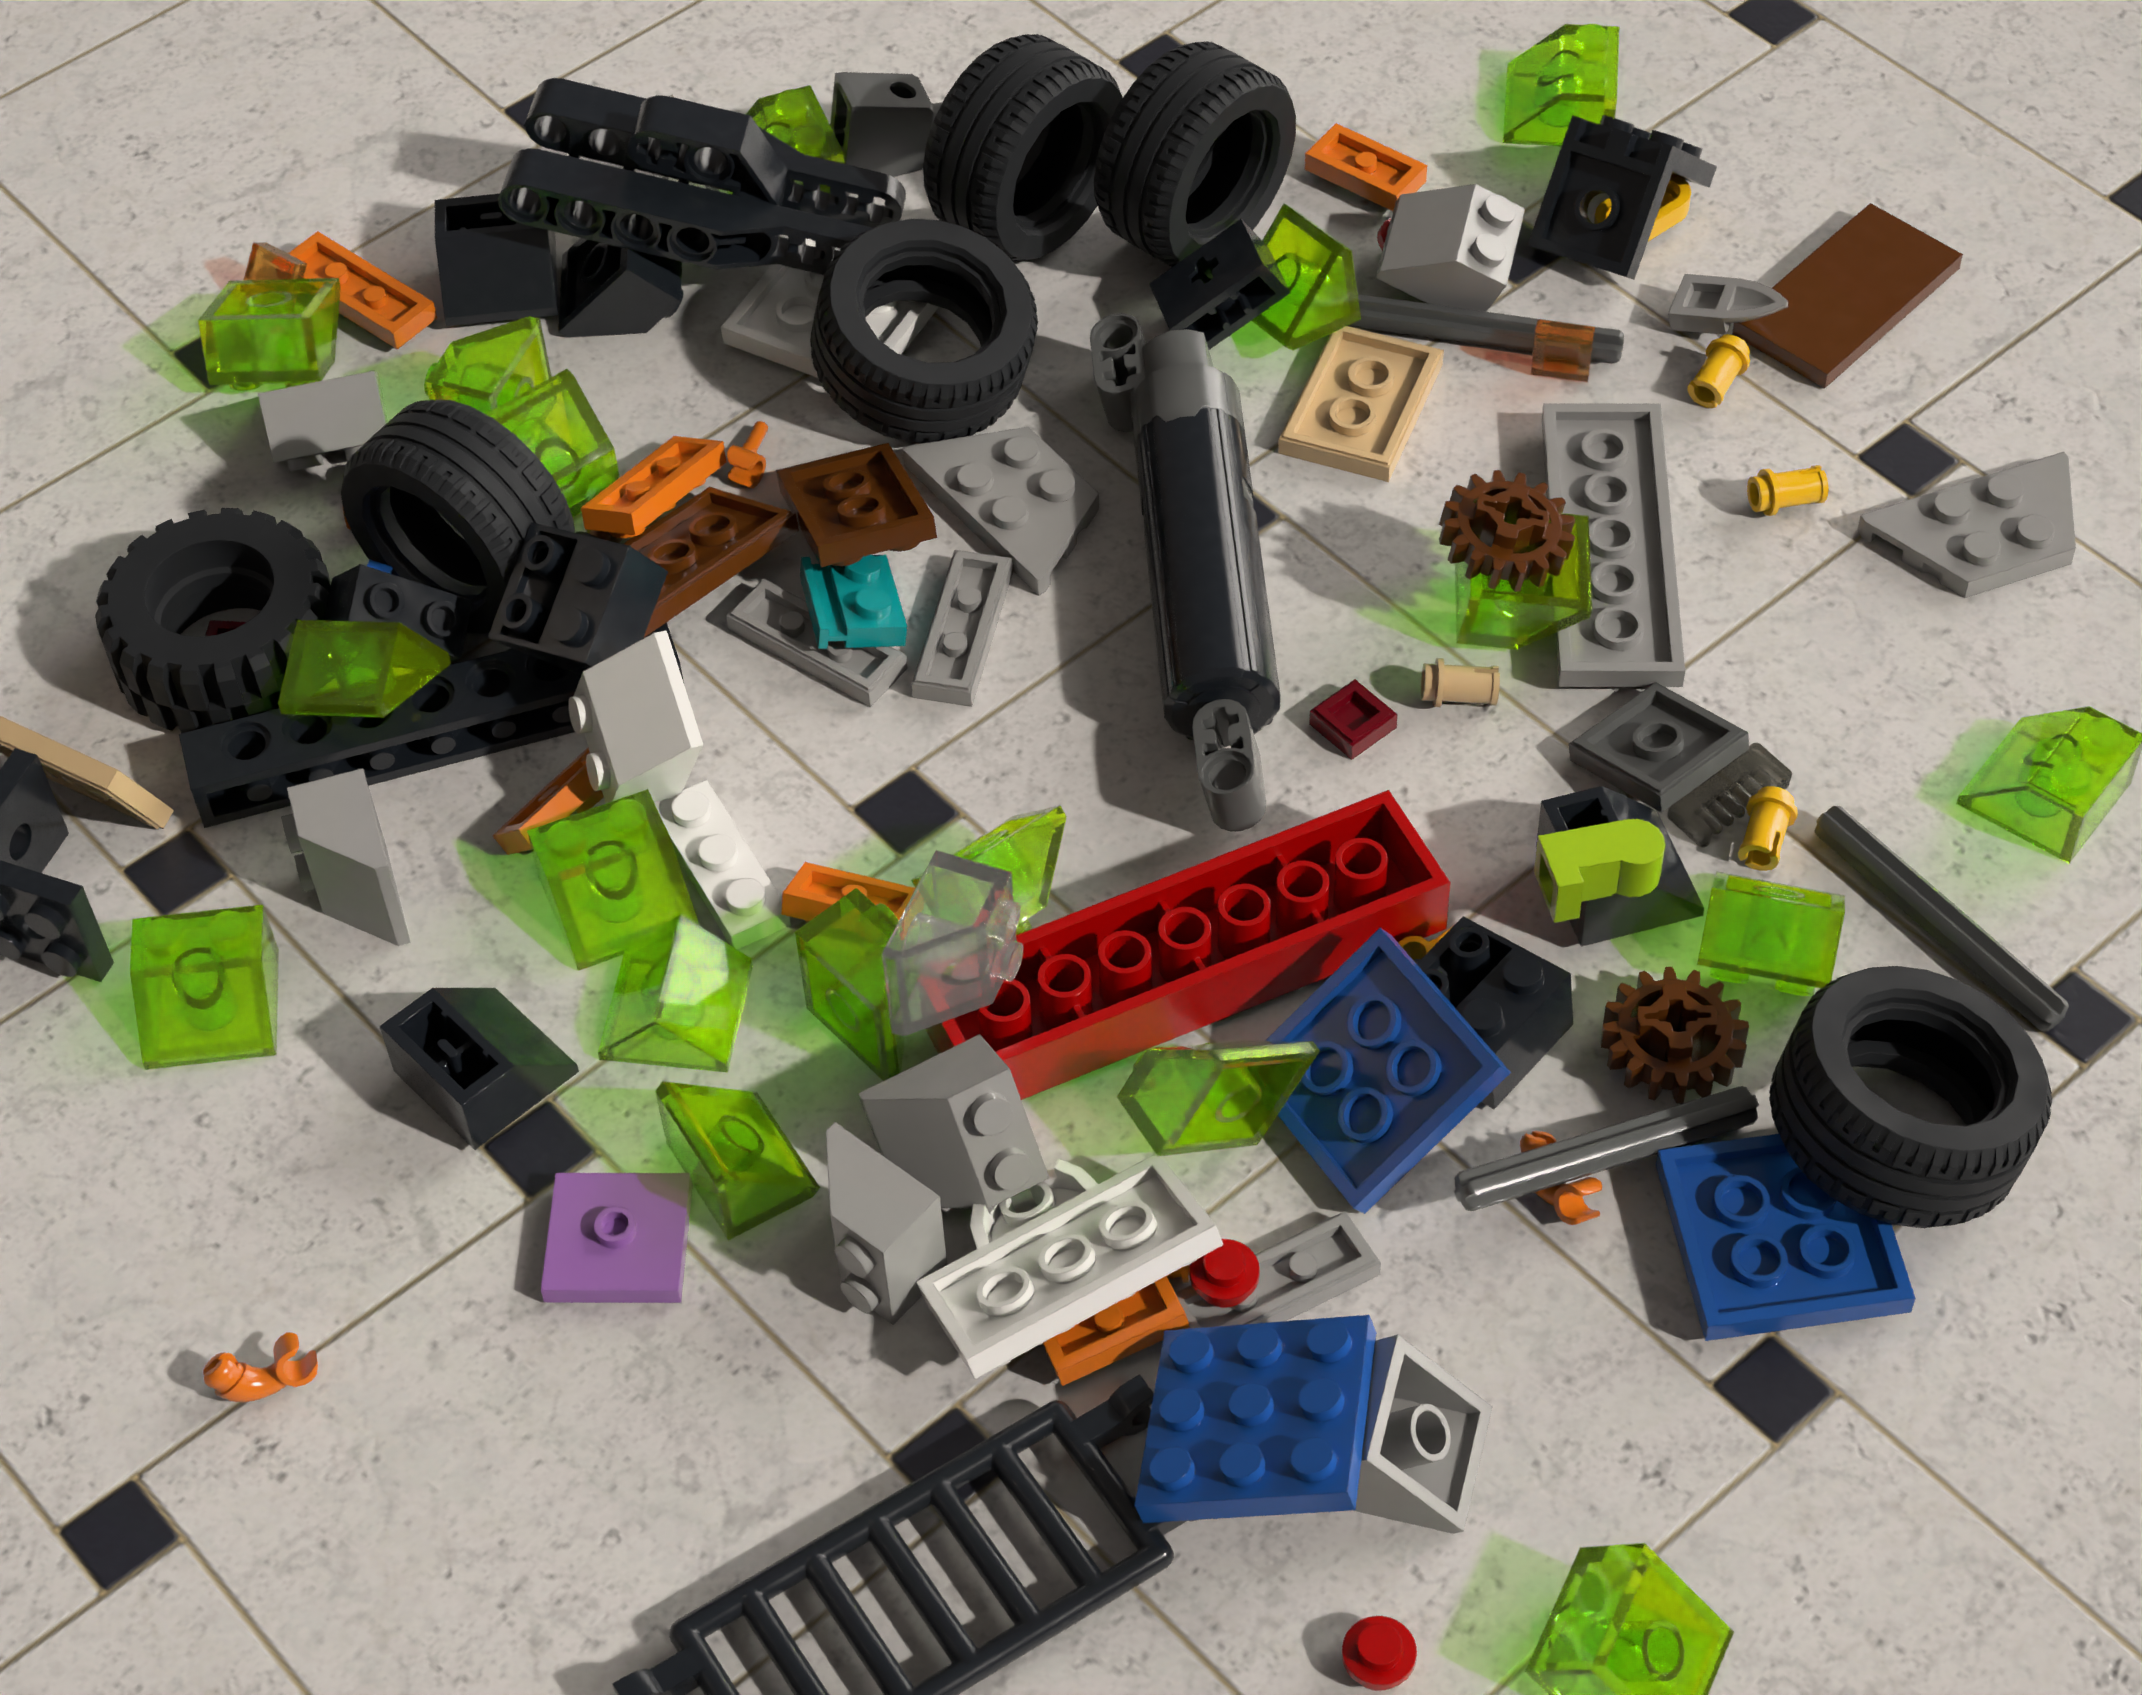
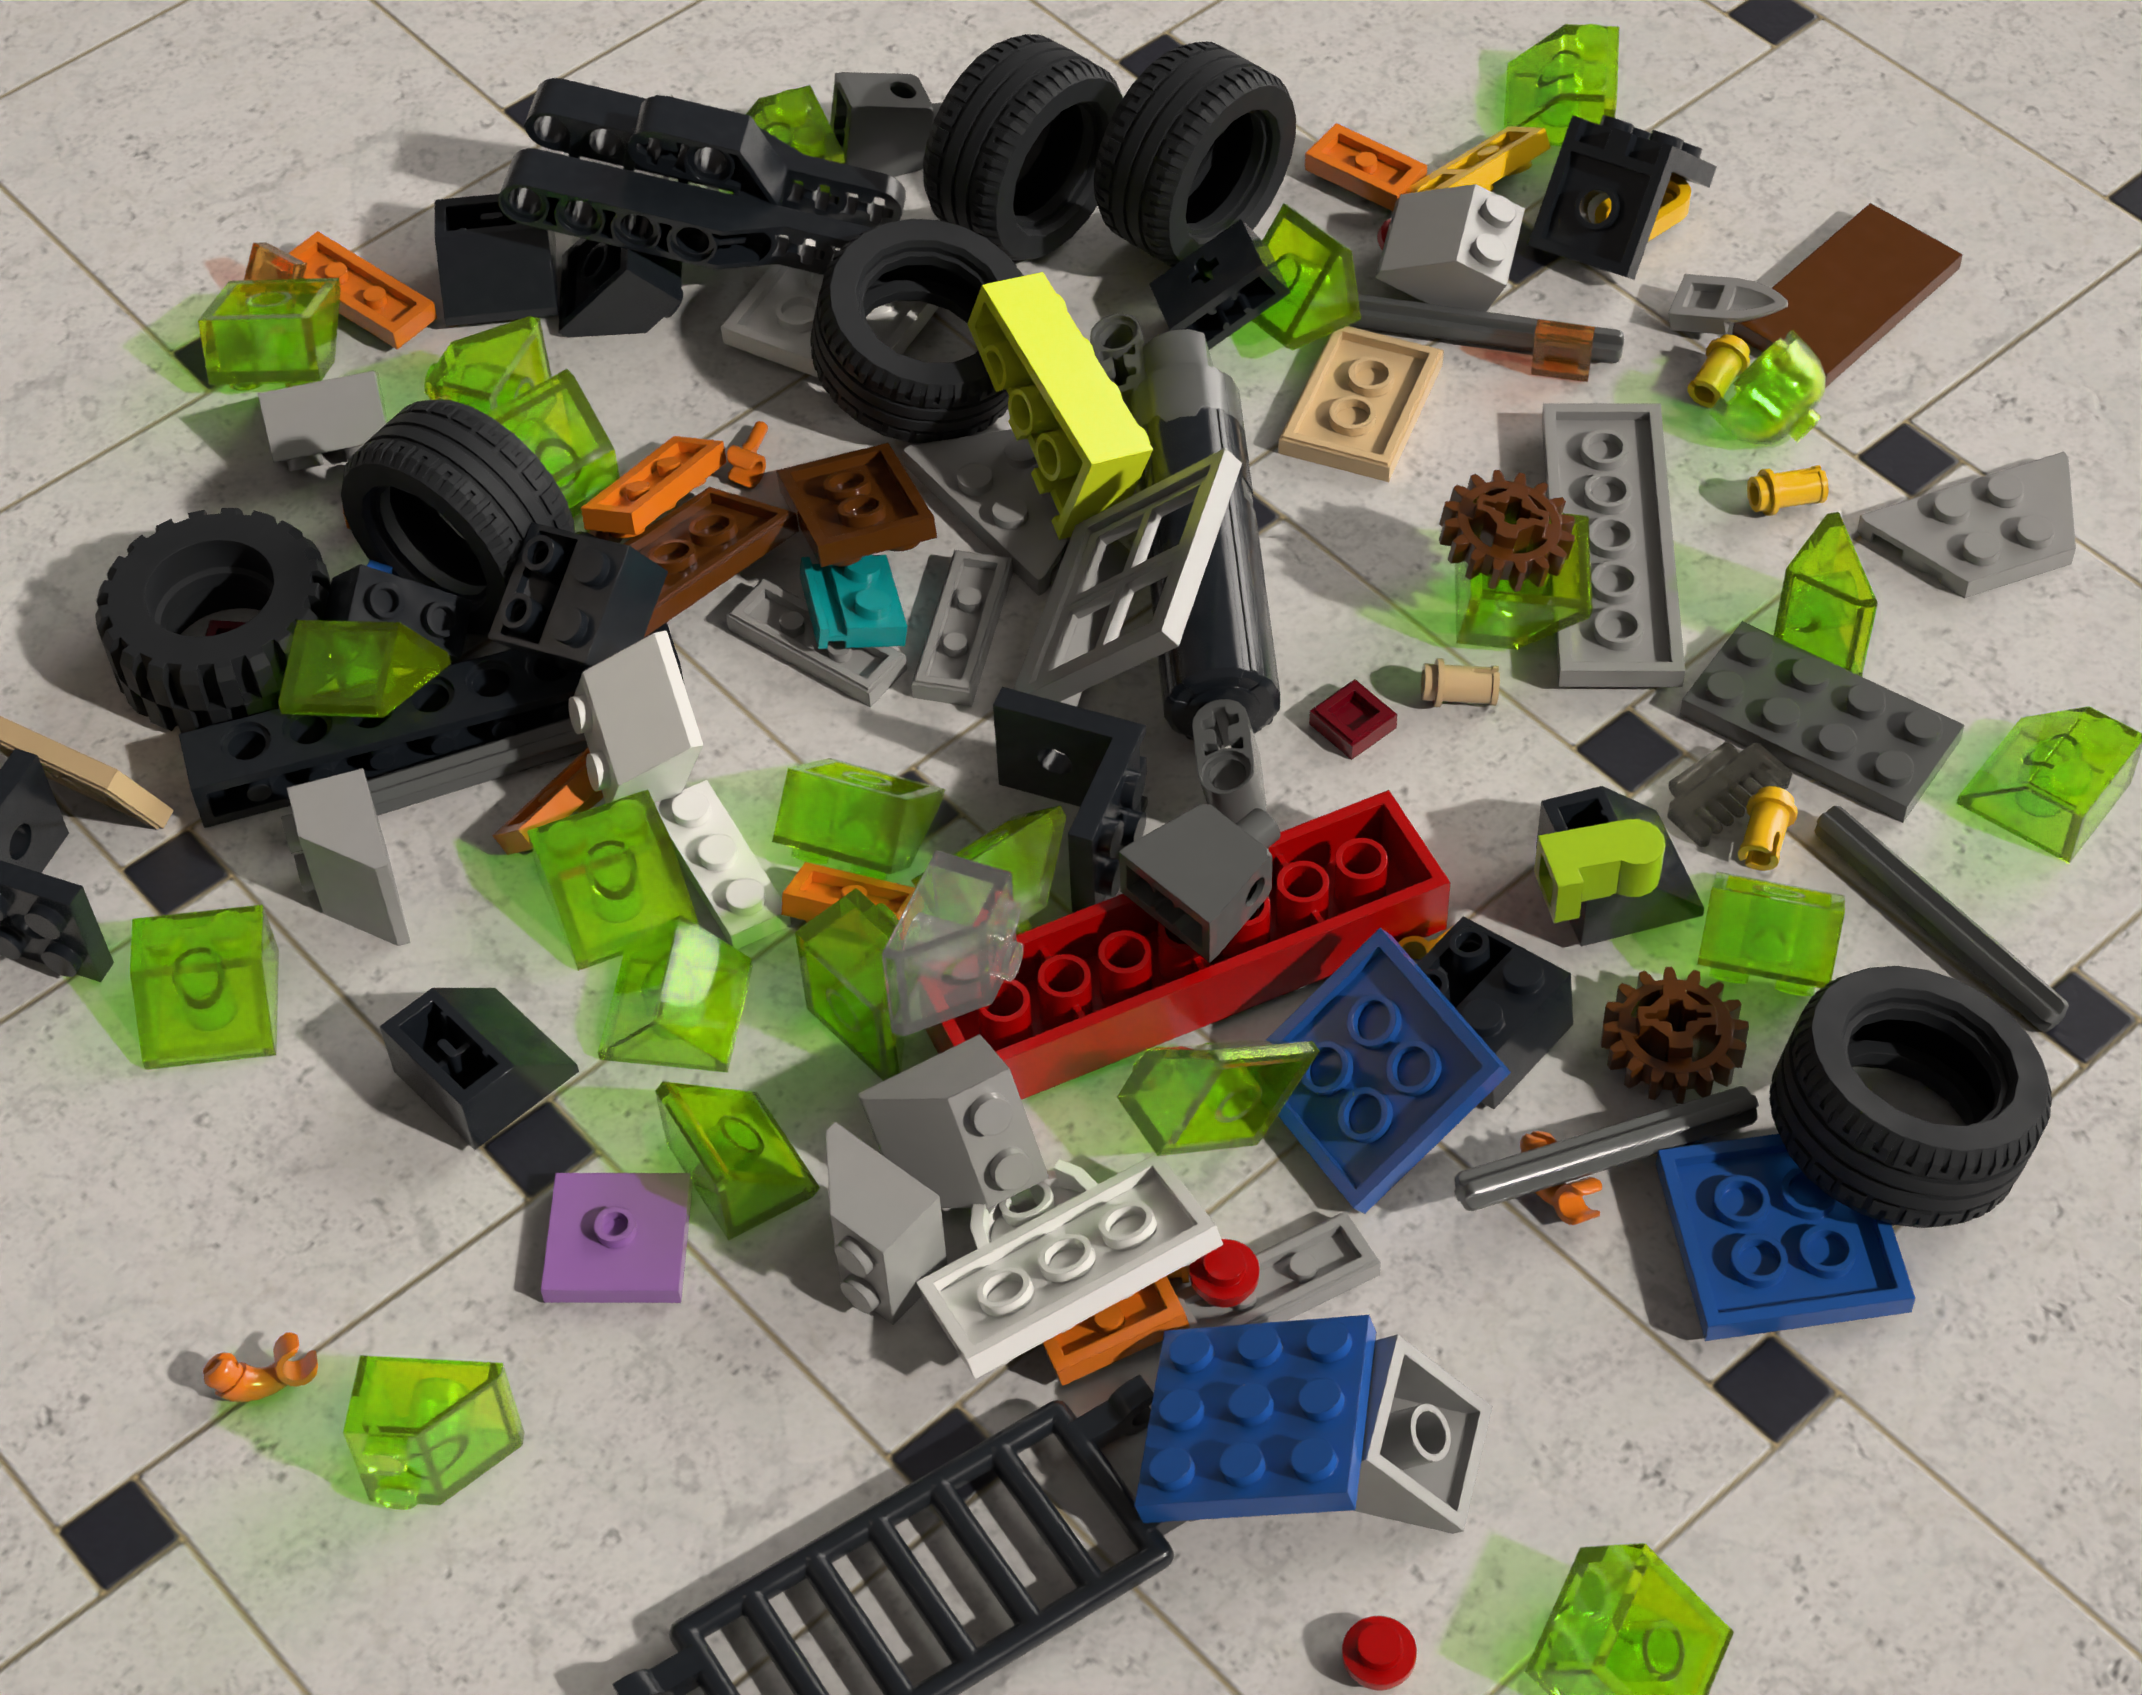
dark grey tile [1569,682,1749,813] -> none
none -> dark grey axle [292,718,588,816]
none -> clear neon green slope [343,1355,525,1510]
none -> clear neon green slope [772,758,945,880]
none -> neon yellow wedge [967,272,1153,540]
none -> black bracket [993,687,1148,913]
none -> light grey window [1013,448,1242,707]
none -> dark grey torso [1119,804,1280,963]
none -> yellow plate [1405,126,1551,194]
none -> dark grey plate [1680,621,1964,822]
none -> clear neon green cylinder [1709,330,1826,447]
none -> clear neon green slope [1773,512,1878,677]

